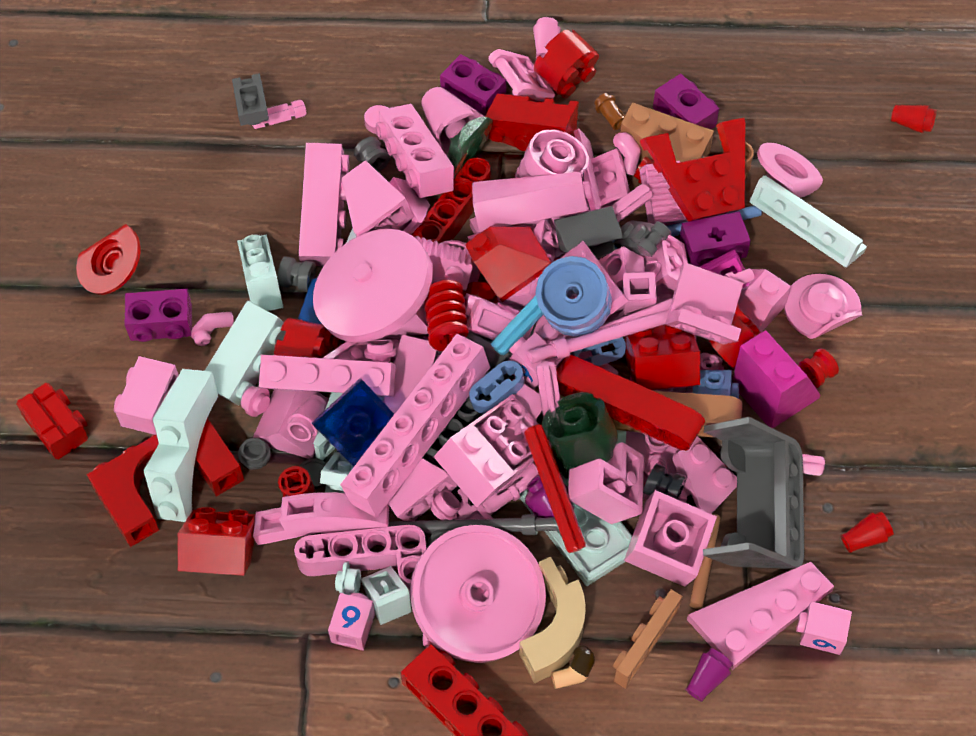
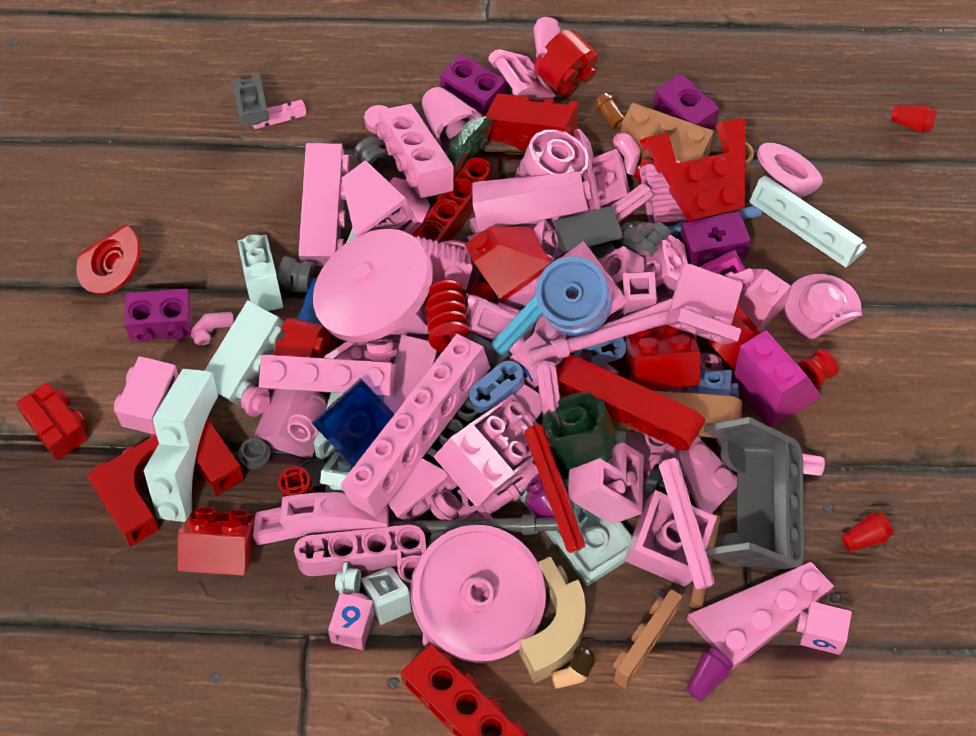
none -> bright pink axle [659,458,715,589]

